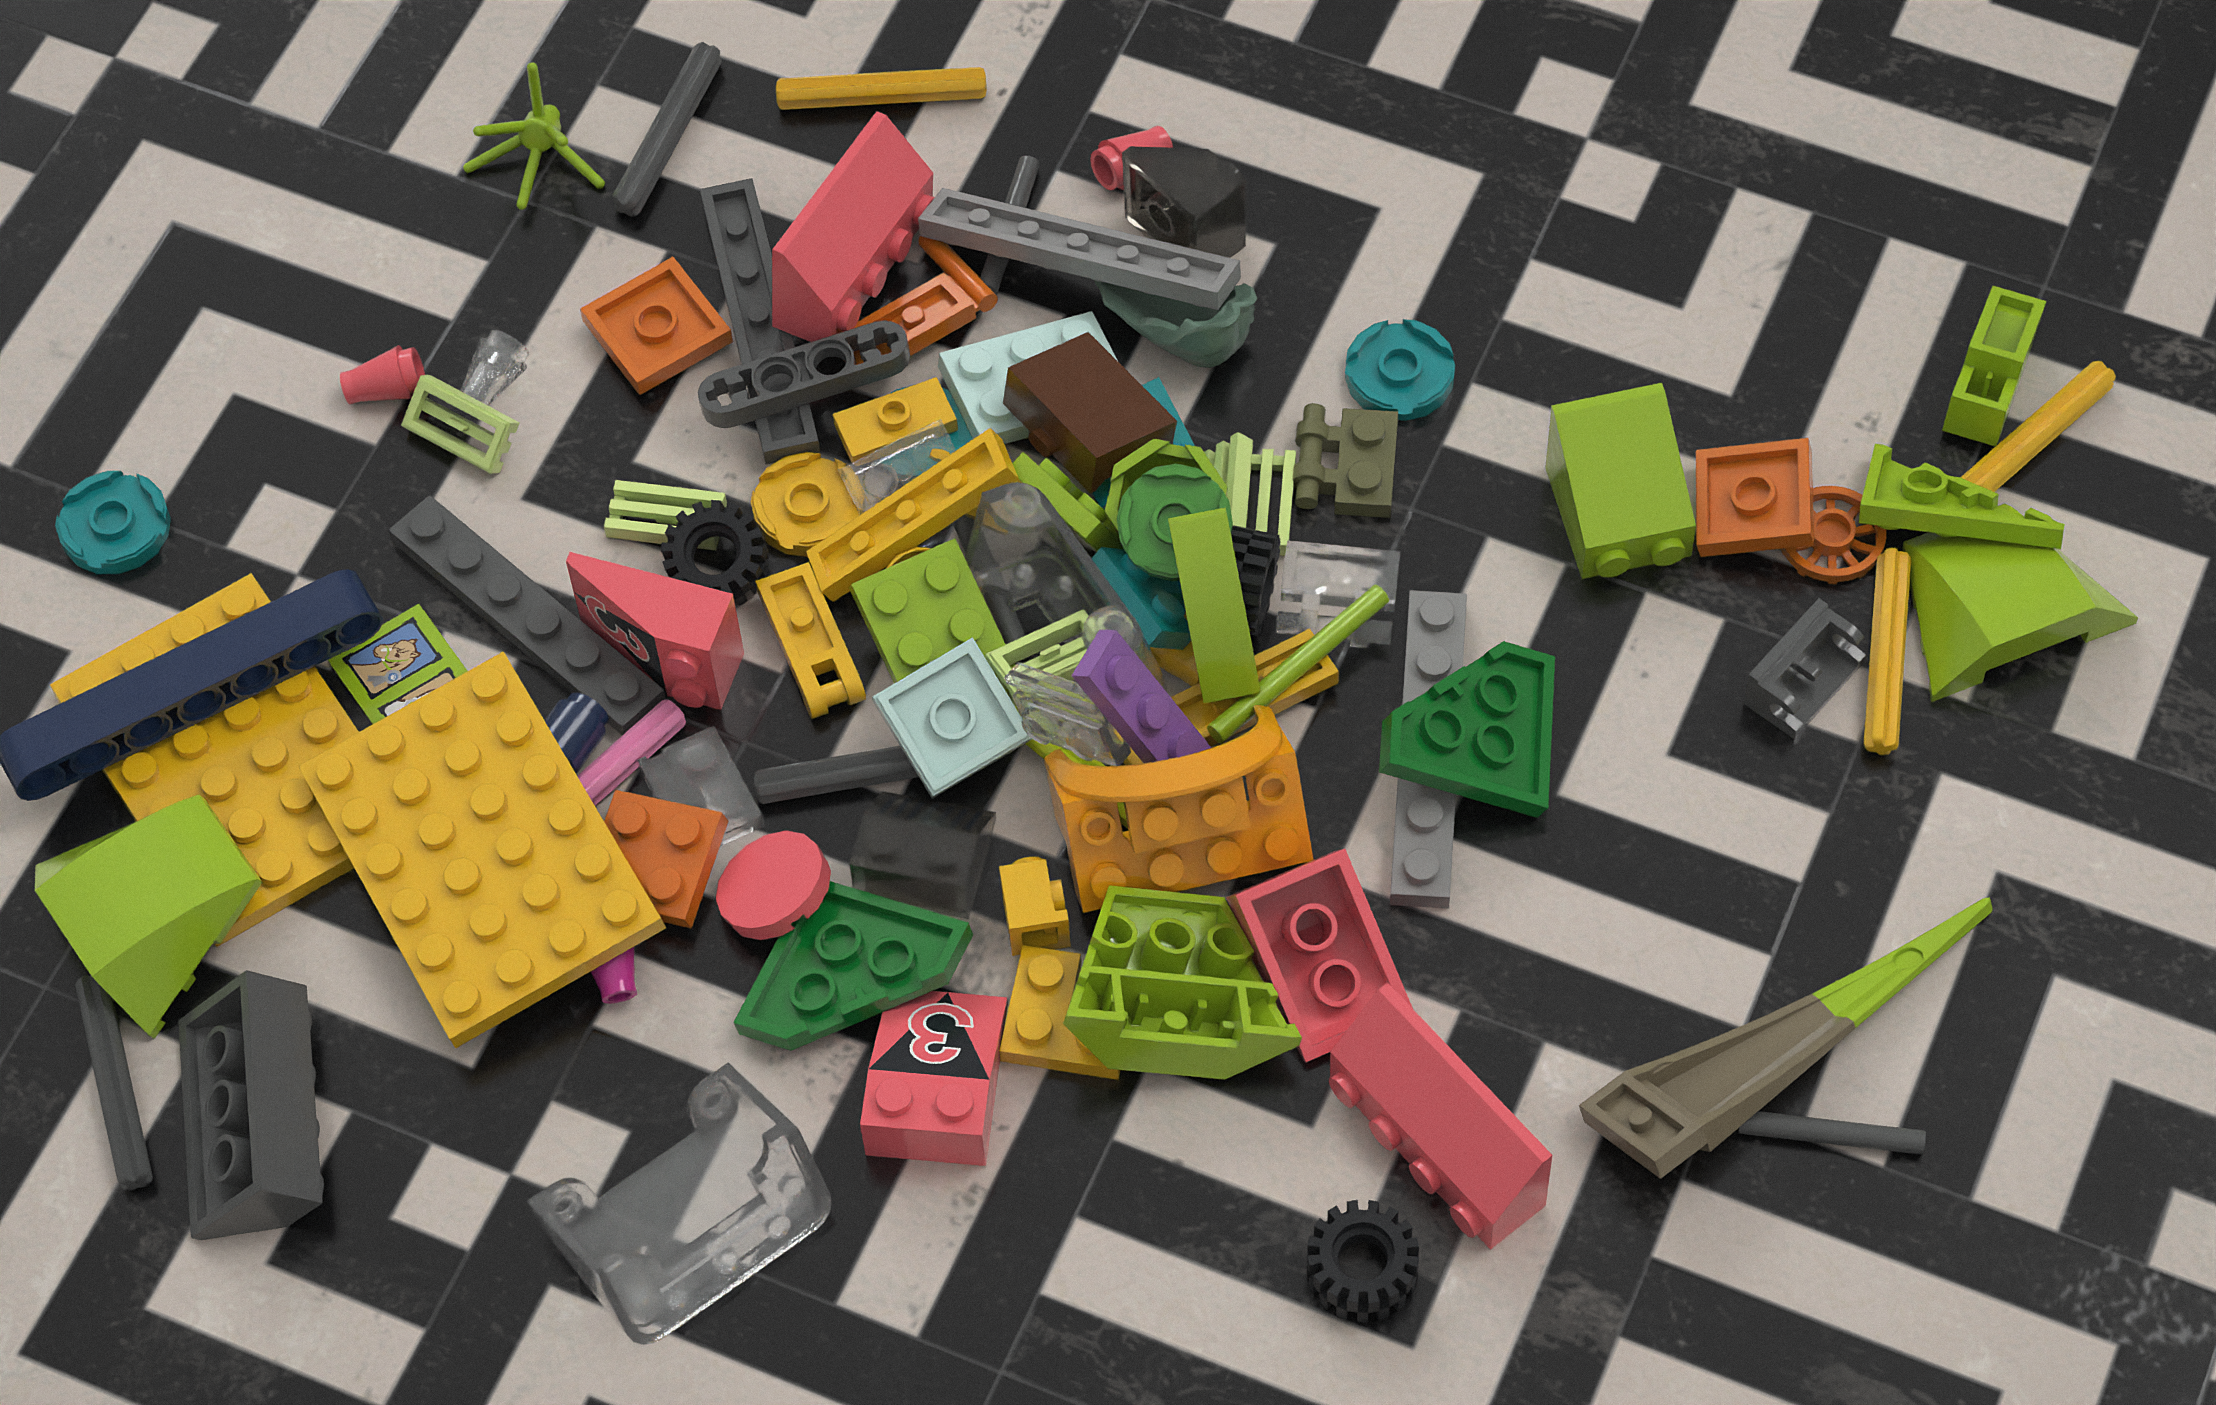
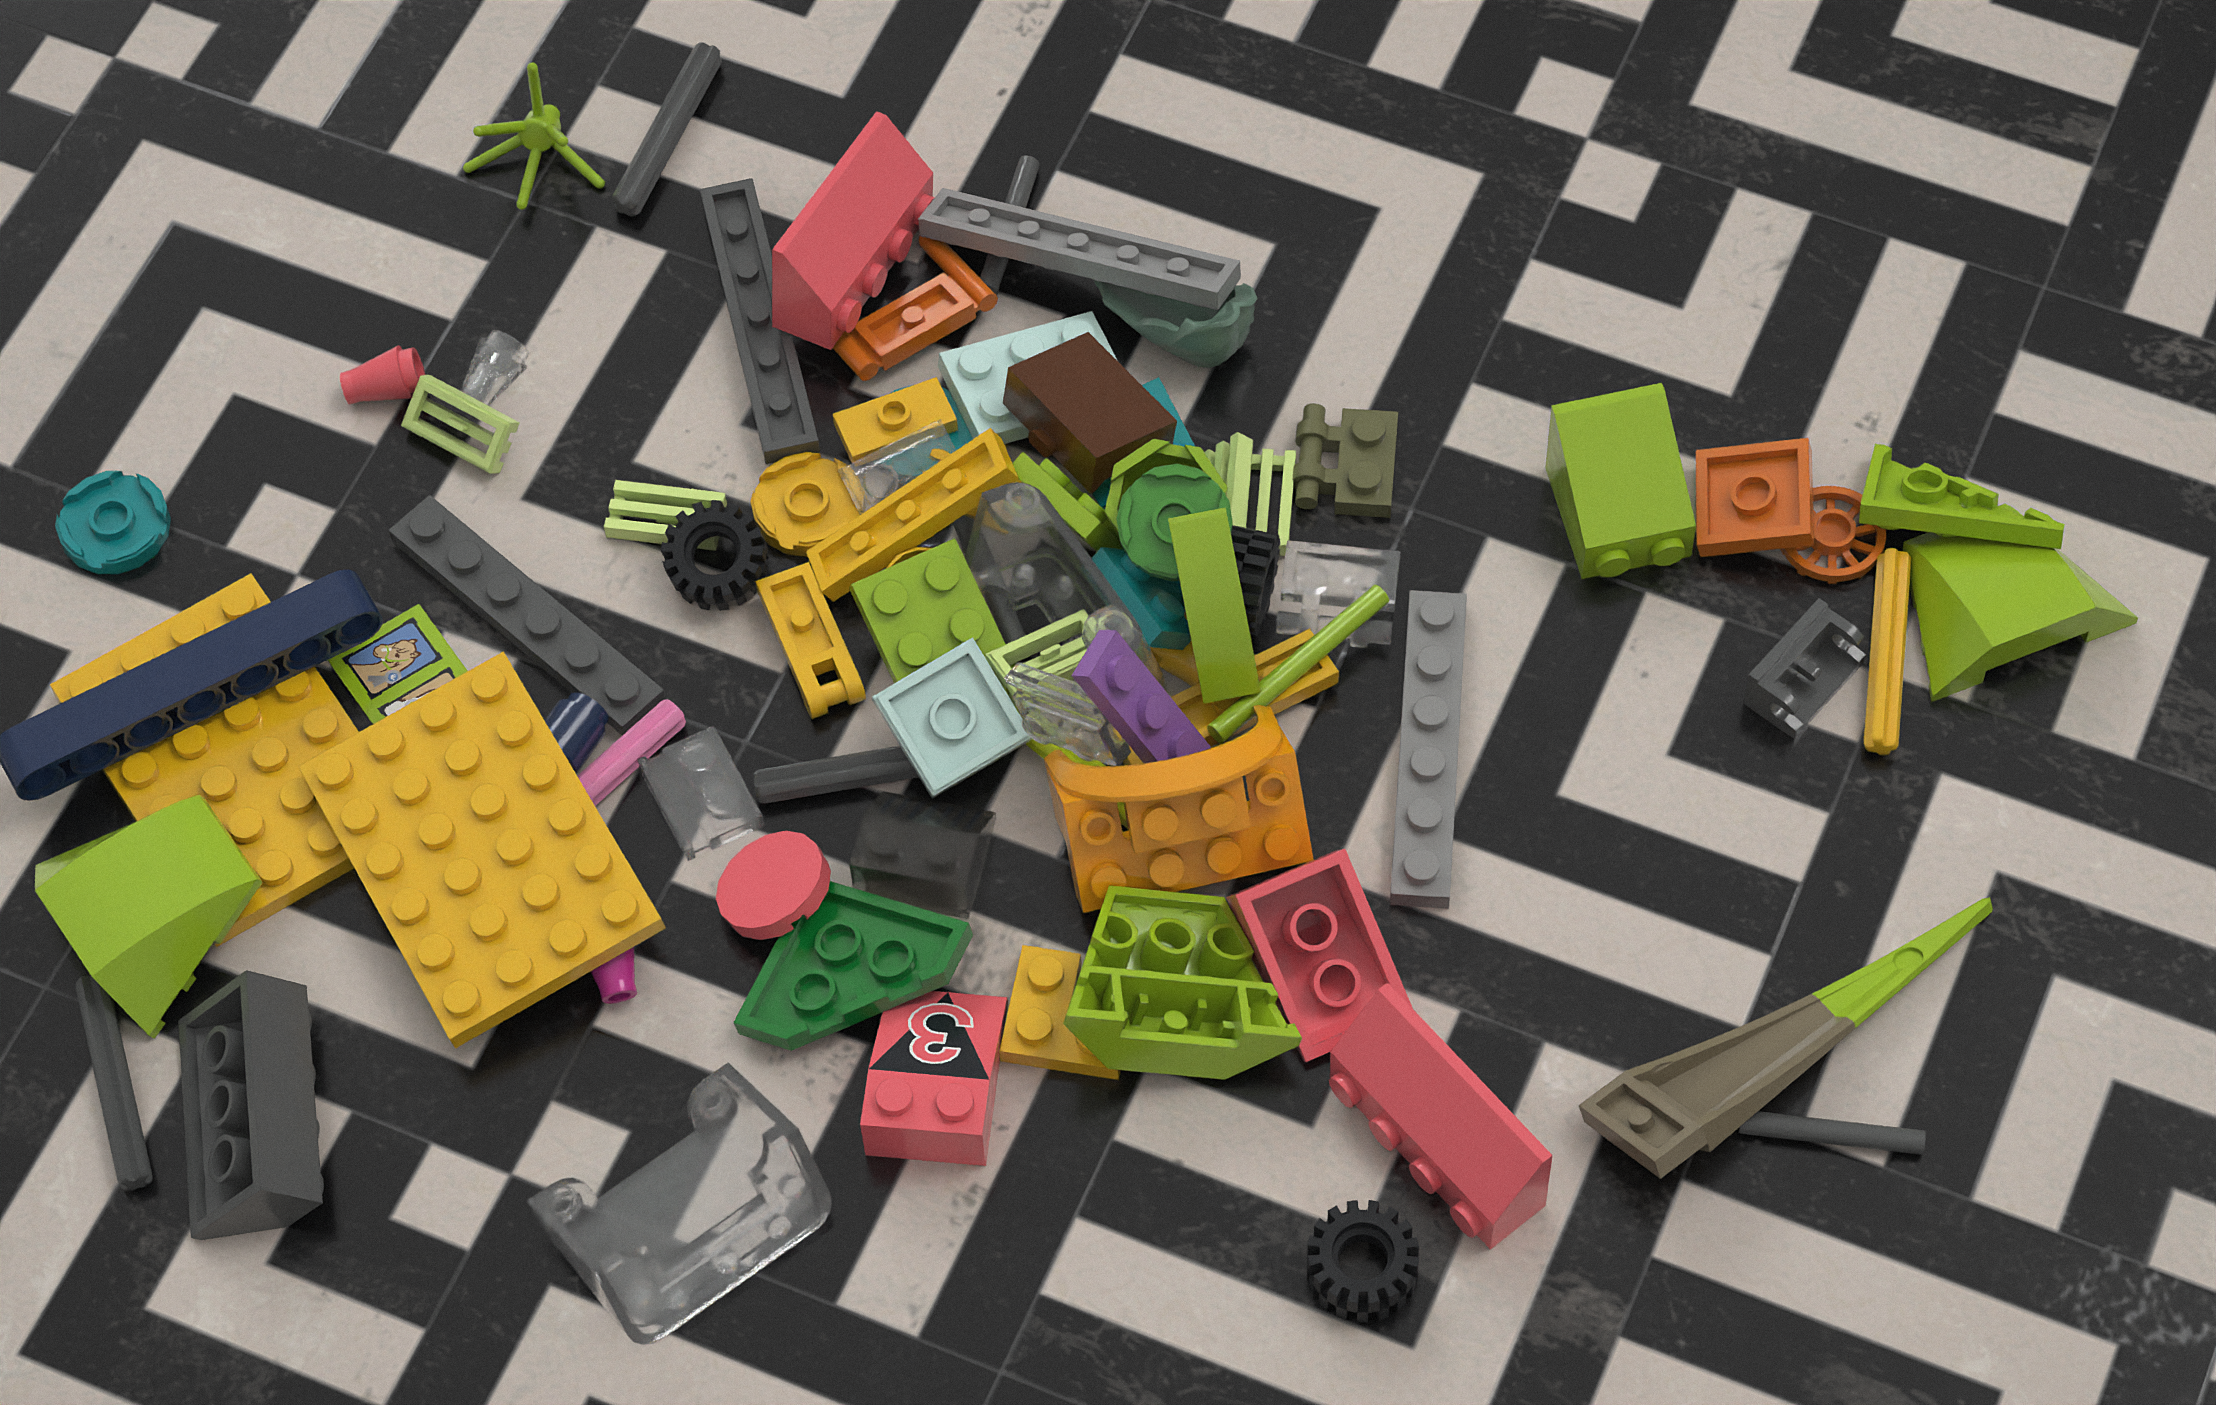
coral slope [566,552,744,710] -> none
orange plate [580,257,733,395] -> none
orange plate [604,790,729,928] -> none
dark grey beam [698,320,910,428] -> none
yellow axle [776,67,987,110] -> none
yellow brick [999,857,1071,956] -> none
coral cone [1090,125,1173,190] -> none
clear smoke slope [1122,146,1246,258] -> none
teal tile [1345,319,1455,421] -> none
green plate [1379,641,1555,818] -> none
lime slope [1942,286,2046,447] -> none
yellow axle [1960,361,2116,492] -> none

